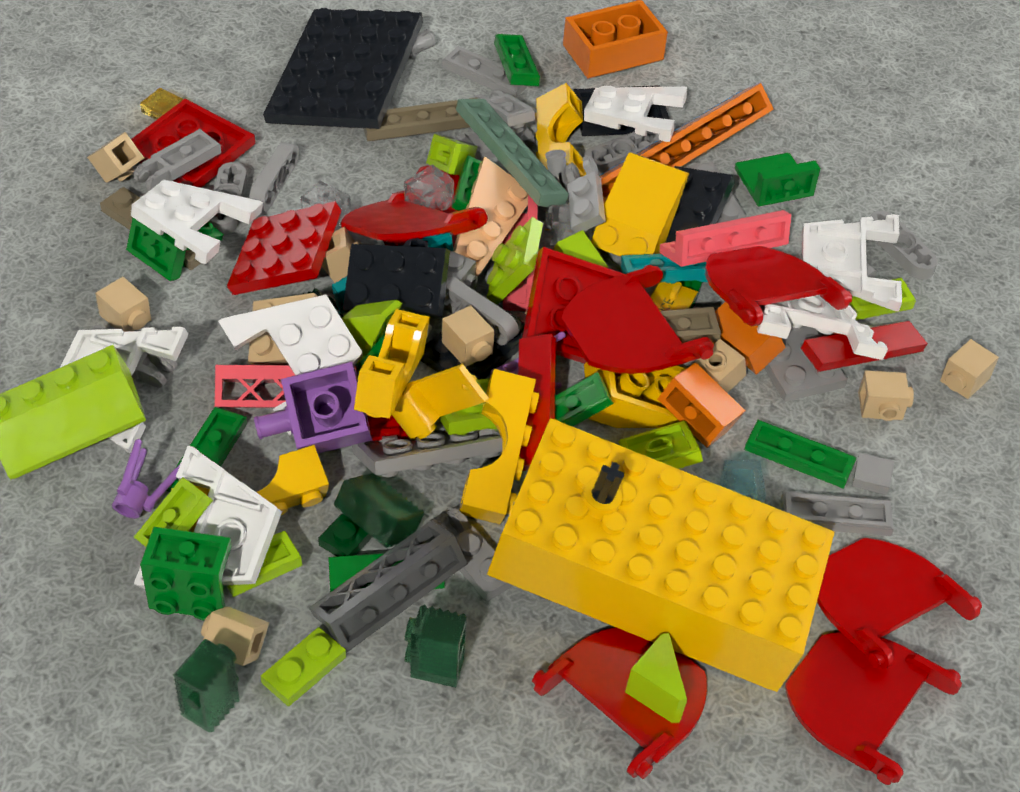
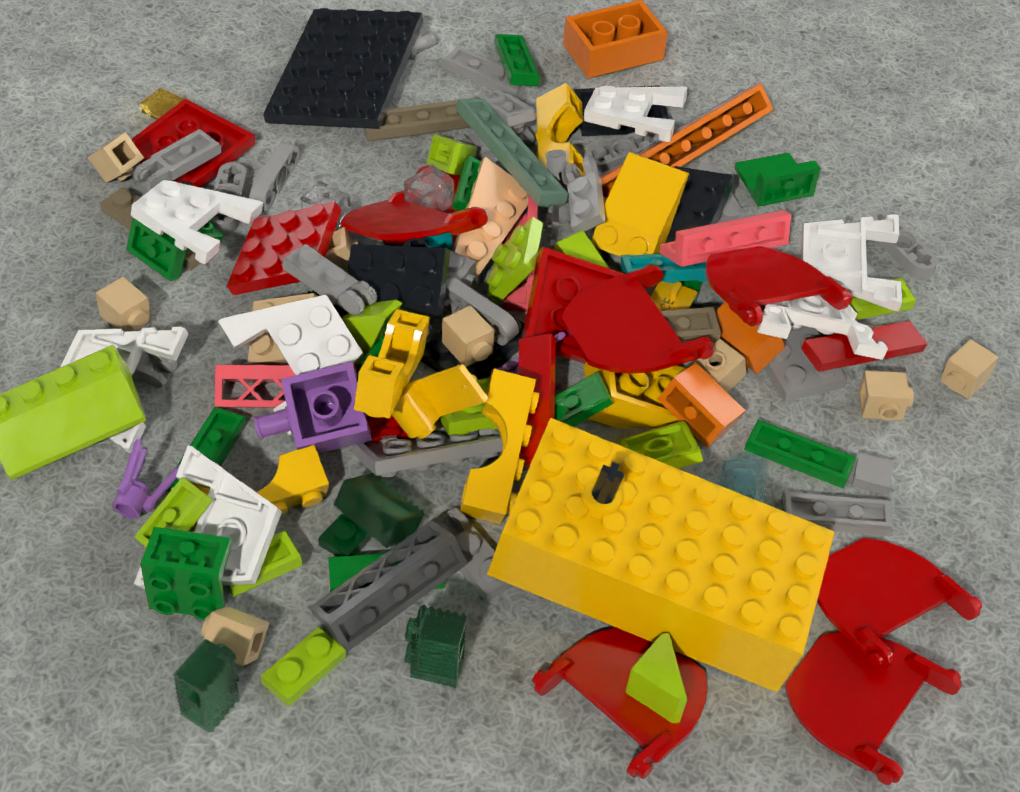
none -> light grey hinge [282,244,377,315]

